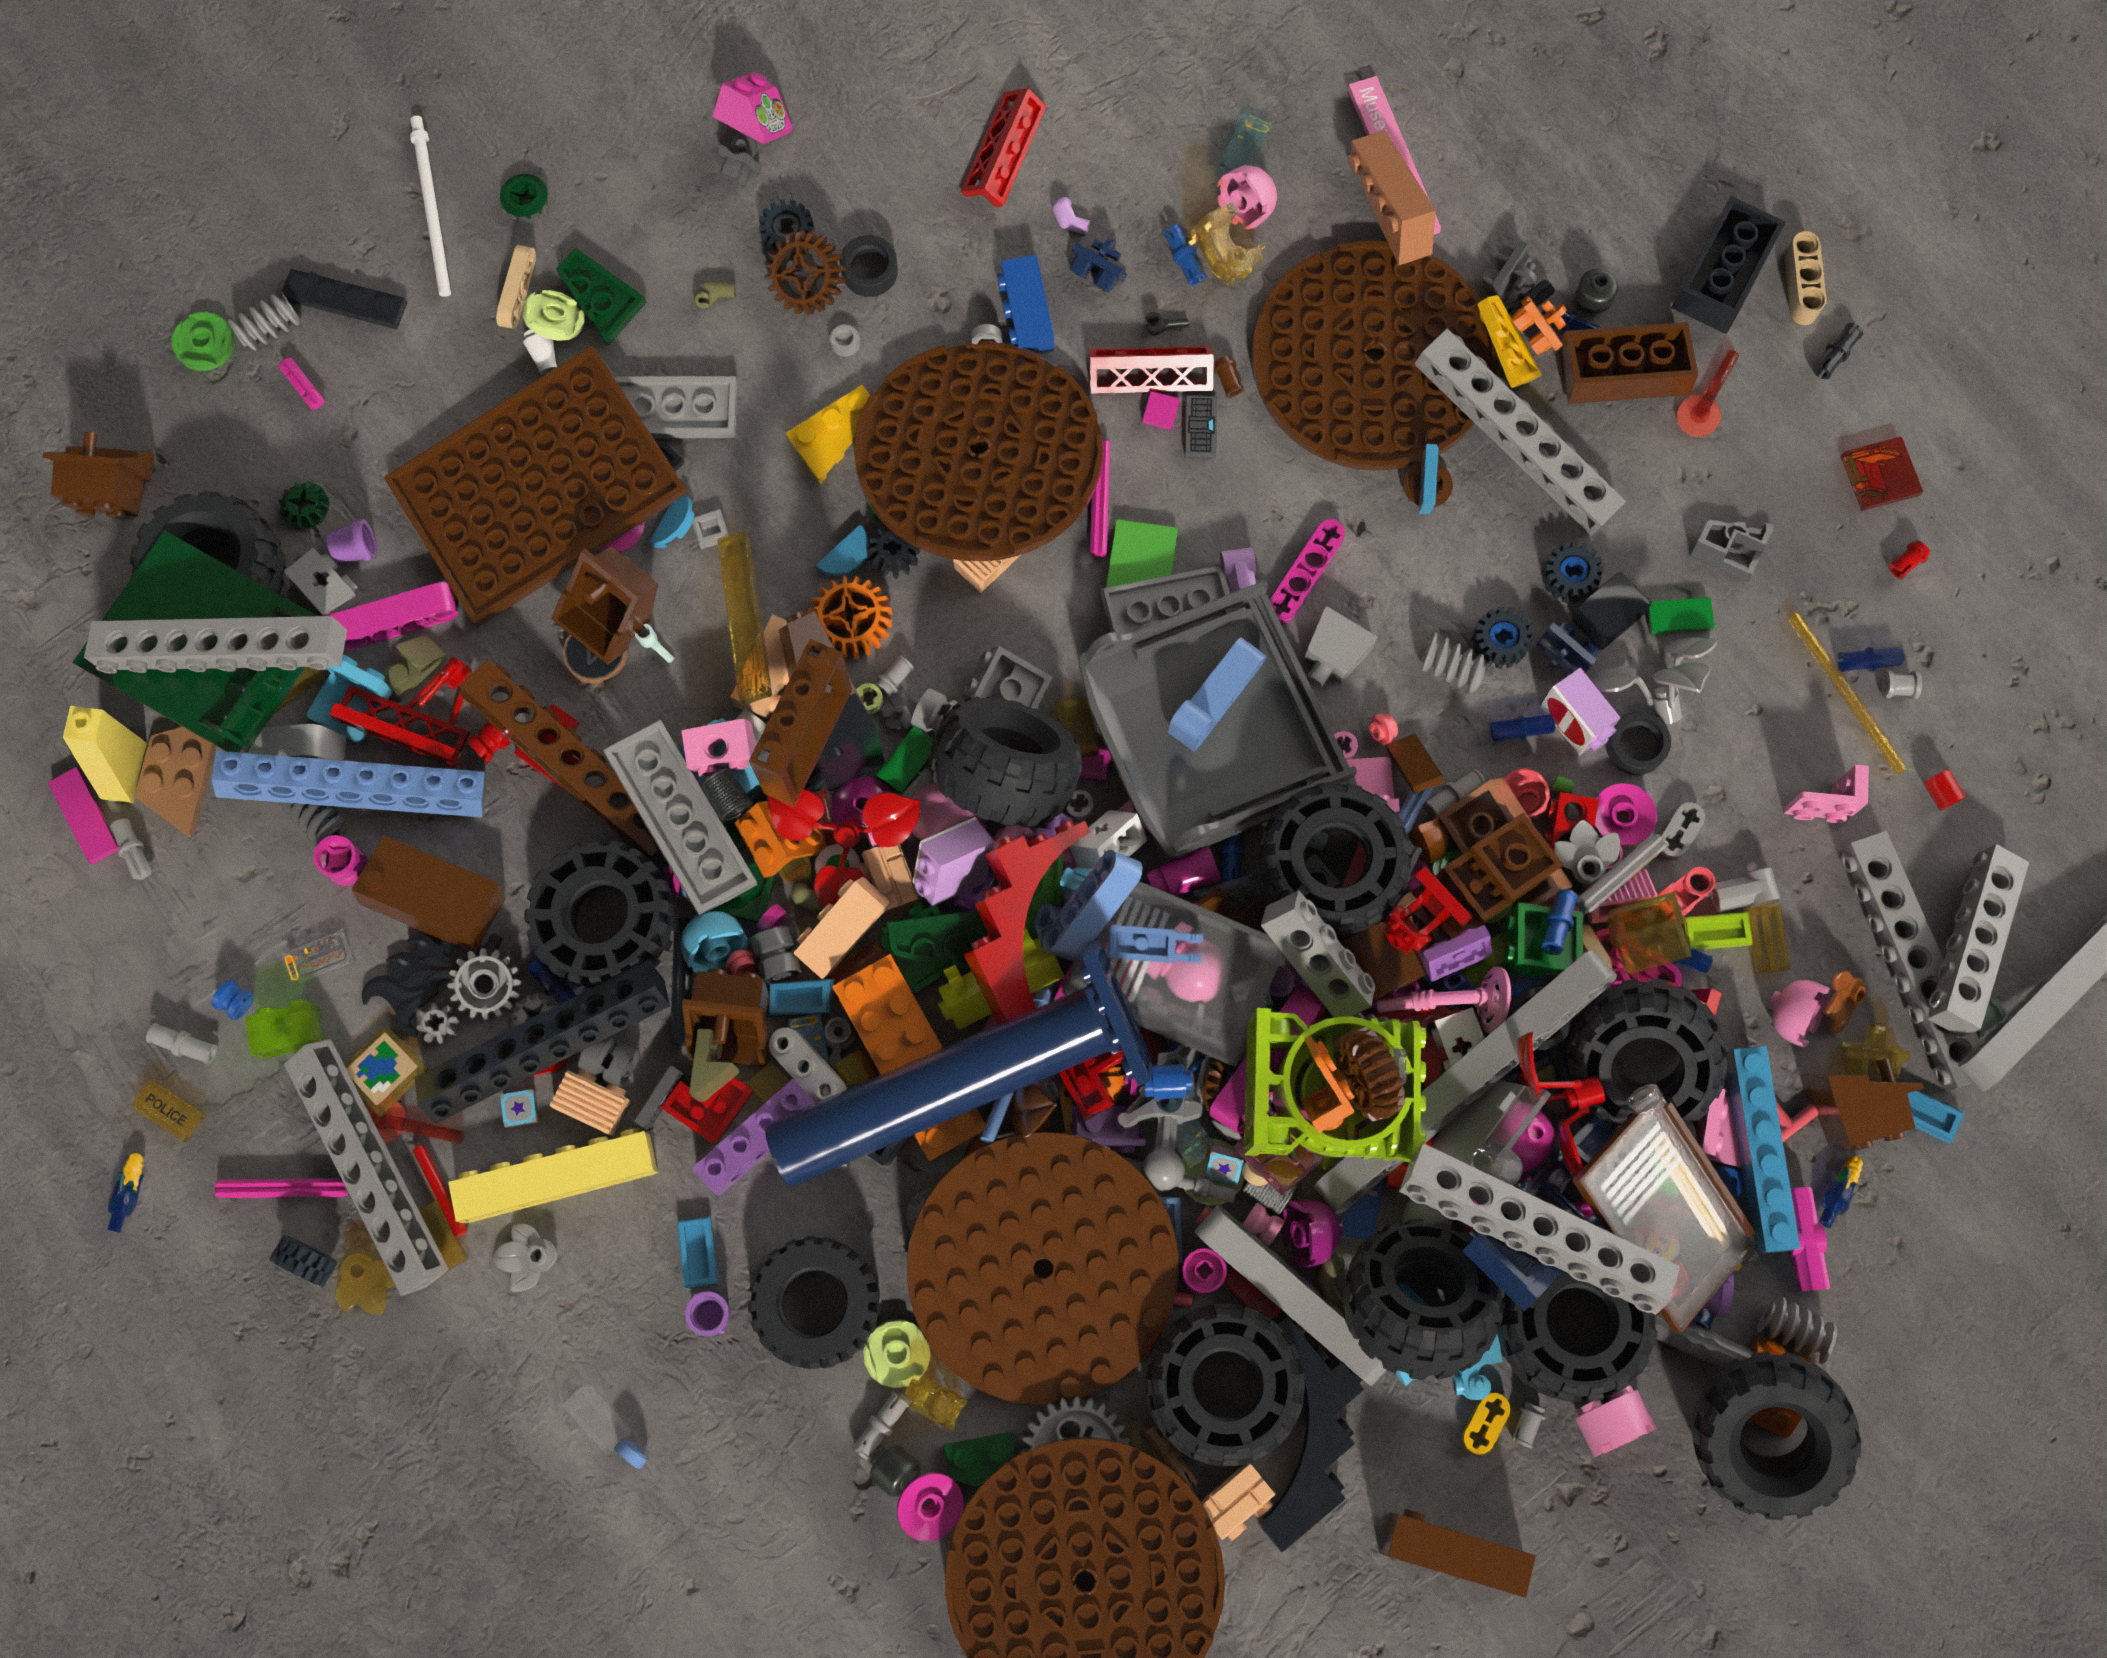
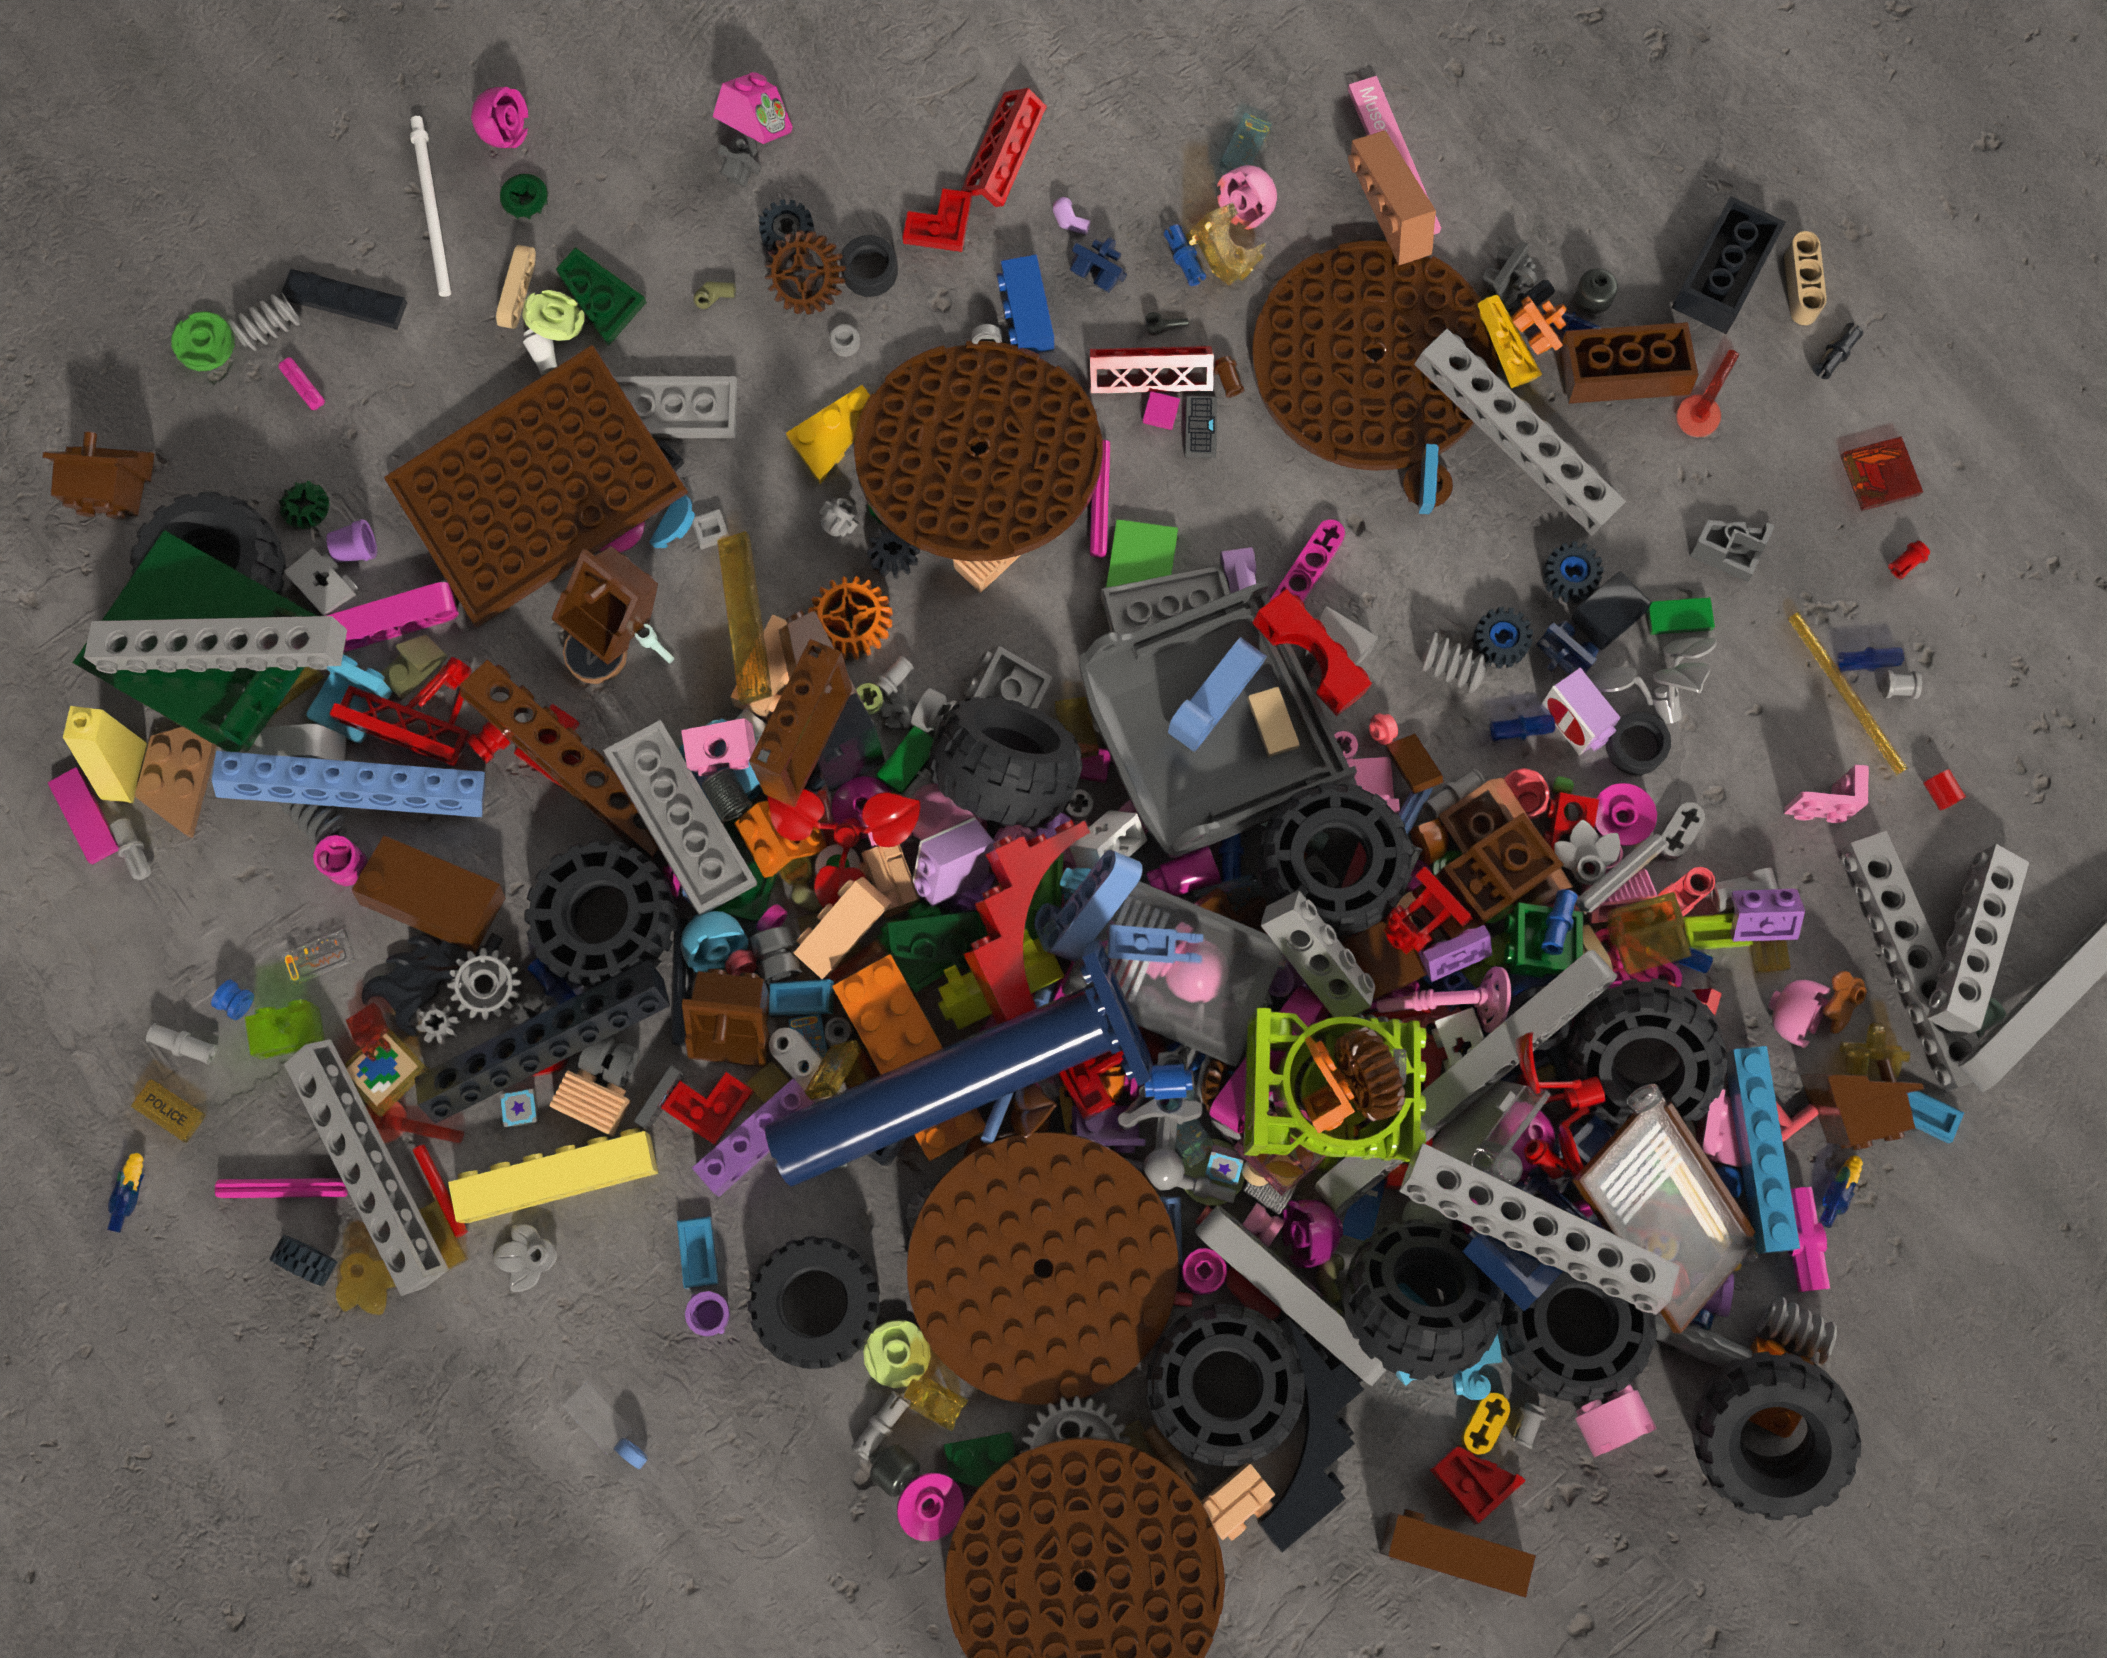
olive slope [689,1029,740,1102] -> none
dark azure tile [815,524,869,576] -> none
none -> clear red plate [346,1002,391,1062]
none -> dark pink cylinder [471,87,528,148]
none -> clear yellow tile [804,1040,861,1100]
none -> light grey gear [819,498,859,537]
none -> red plate [902,188,972,252]
none -> tan tile [1247,687,1300,757]
none -> red arch [1252,589,1372,717]
none -> red wing [1429,1446,1526,1525]
none -> red pin [1524,1139,1567,1179]
none -> medium lavender bracket [1730,889,1805,942]

